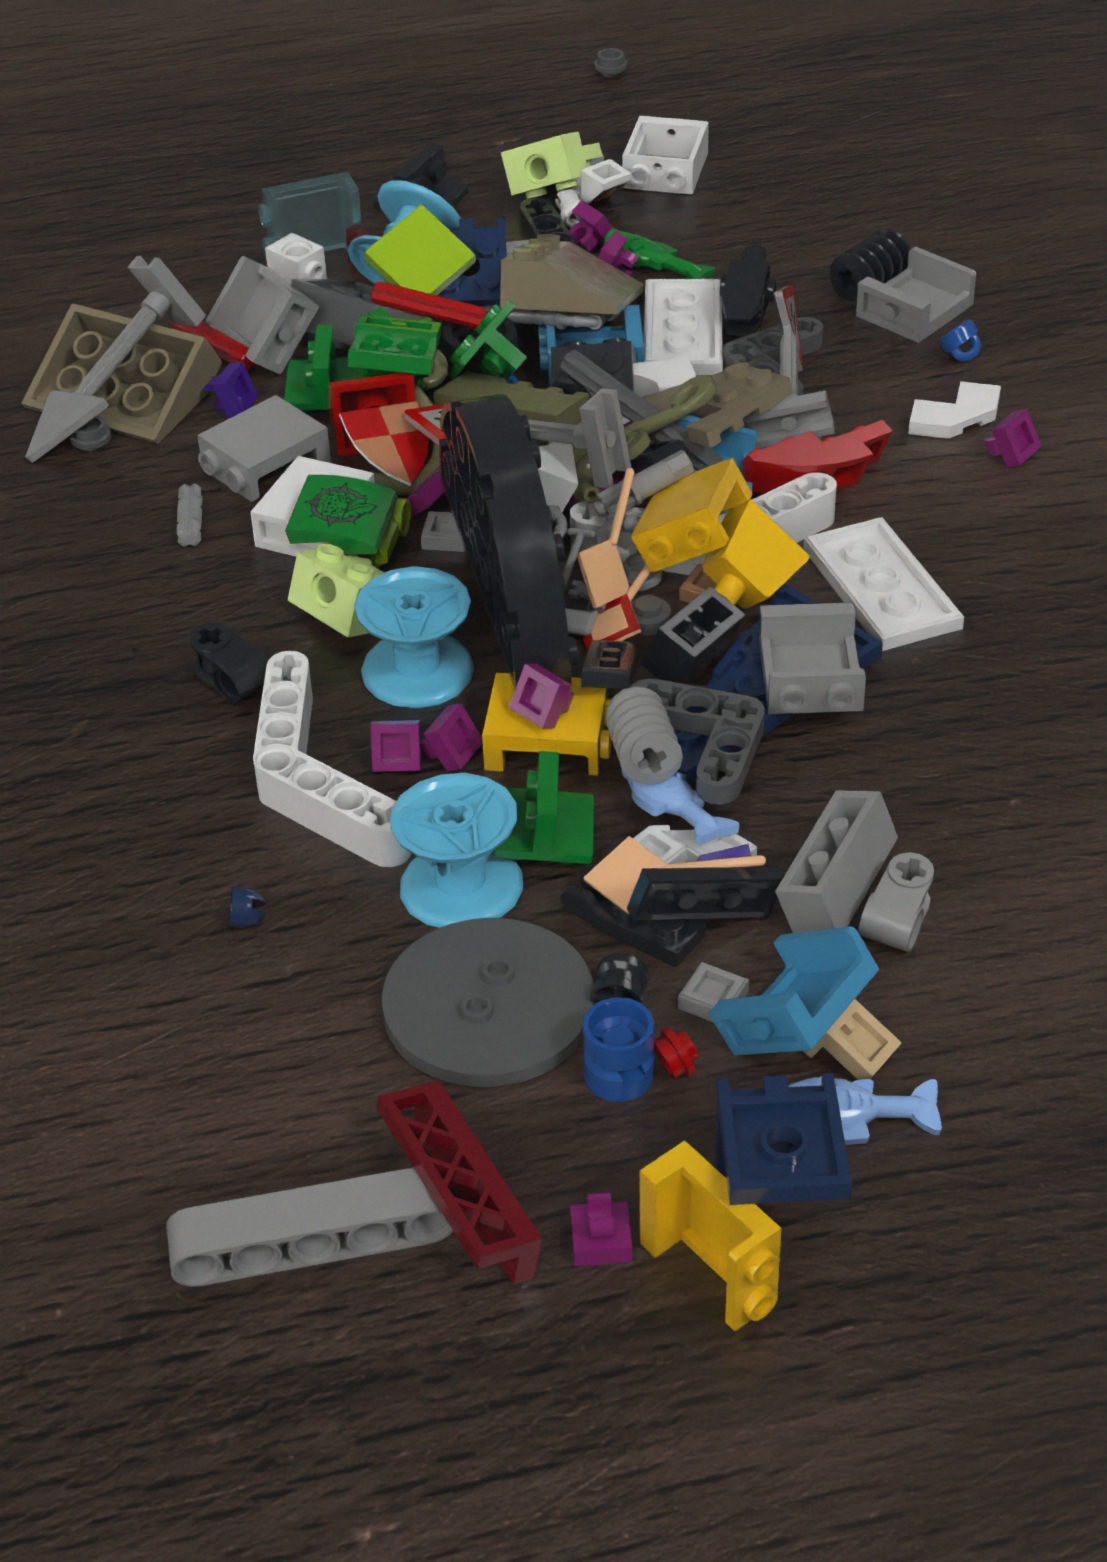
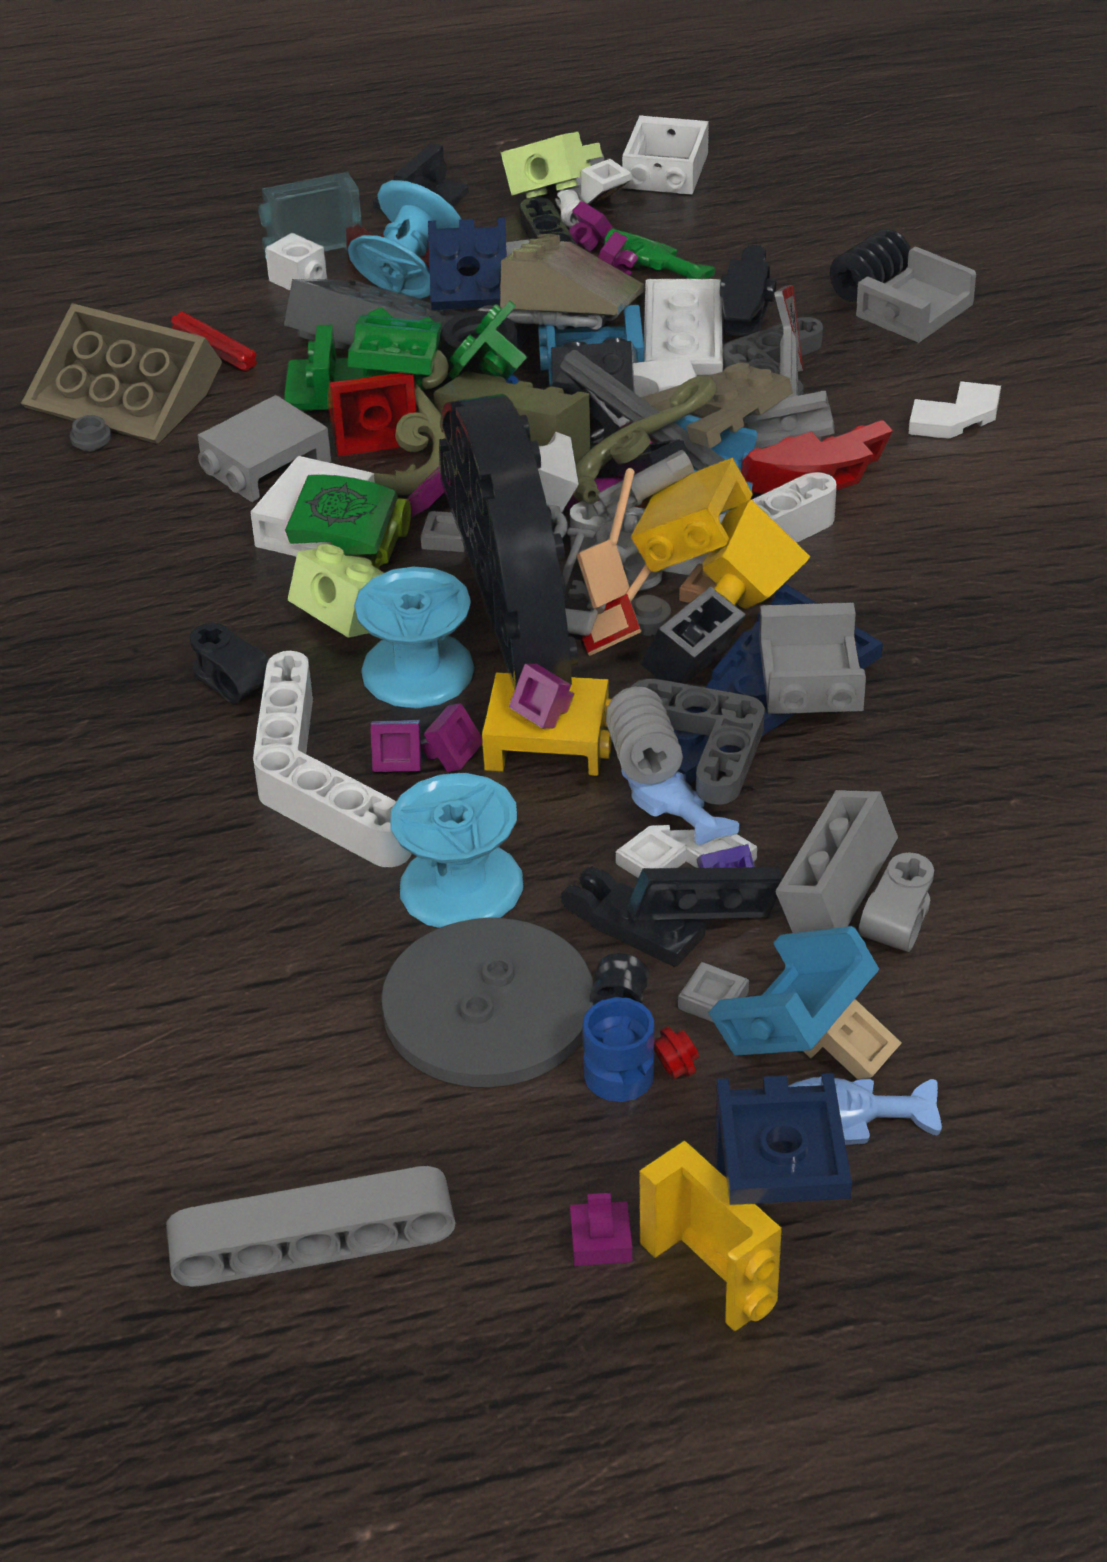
light grey piece [26,256,206,463] -> none
light grey axle [176,483,202,547] -> none
dark purple tile [204,362,259,419] -> none
light grey panel [205,256,320,375] -> none
dark blue hinge [229,887,266,928] -> none
shield [339,401,429,486] -> none
lime tile [365,204,476,295] -> none
red axle [372,282,487,329] -> none
dark red fence [376,1080,543,1285] -> none
light grey piece [404,388,631,488] -> none
green bracket [492,751,594,864] -> none
black tile [581,640,637,689] -> none
light nougat piece [583,836,766,914] -> none
dark grey plate [594,48,627,77] -> none
white tile [803,517,964,651] -> none
blue tile [939,319,981,362] -> none
magenta tile [984,409,1042,467] -> none

